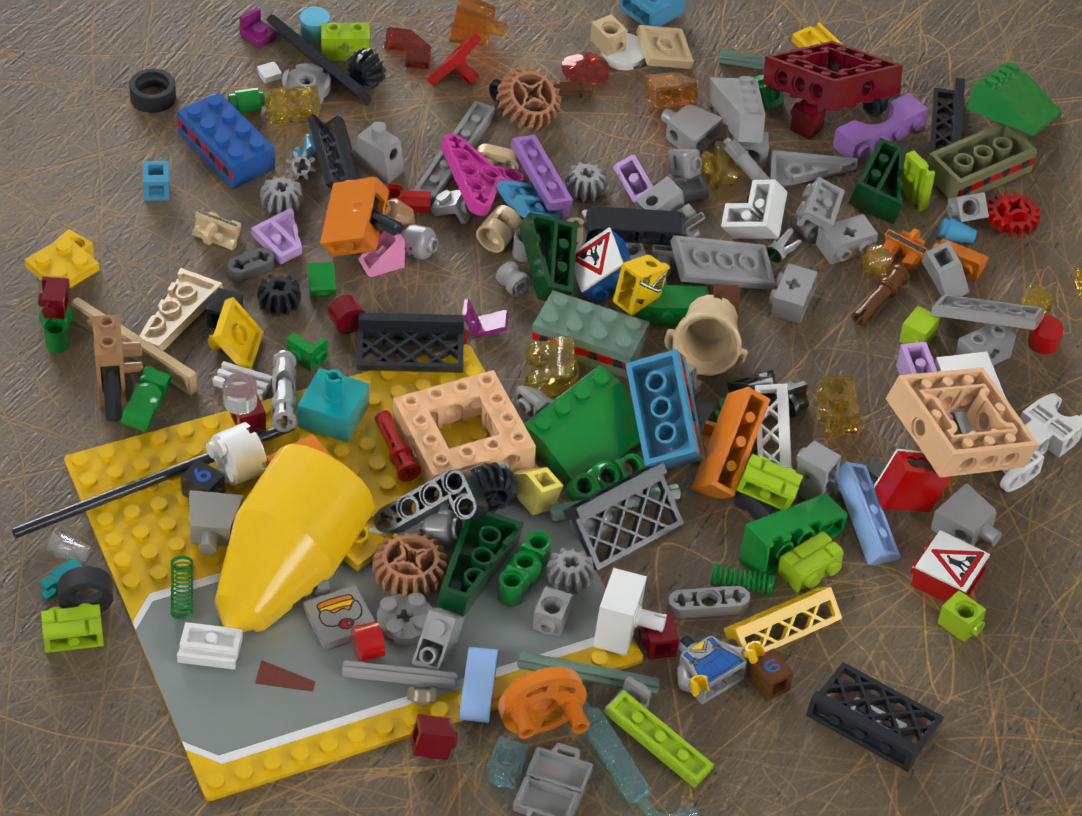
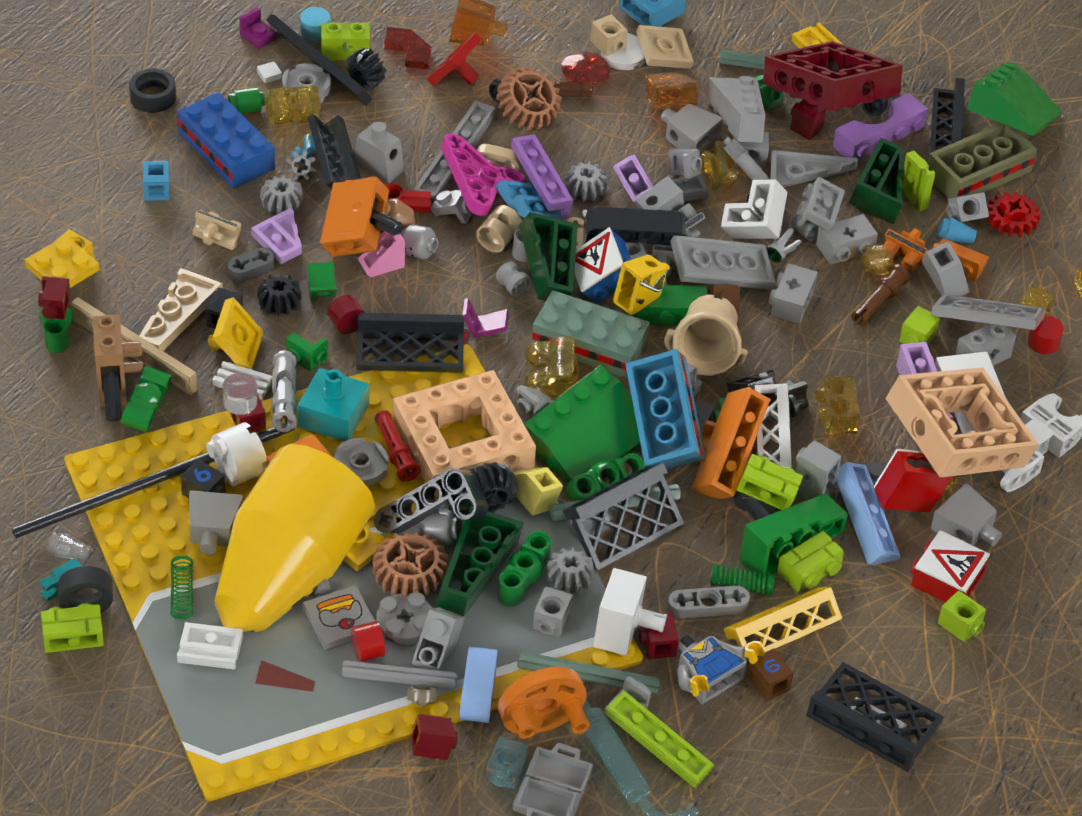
none -> light grey plate [333,438,388,487]

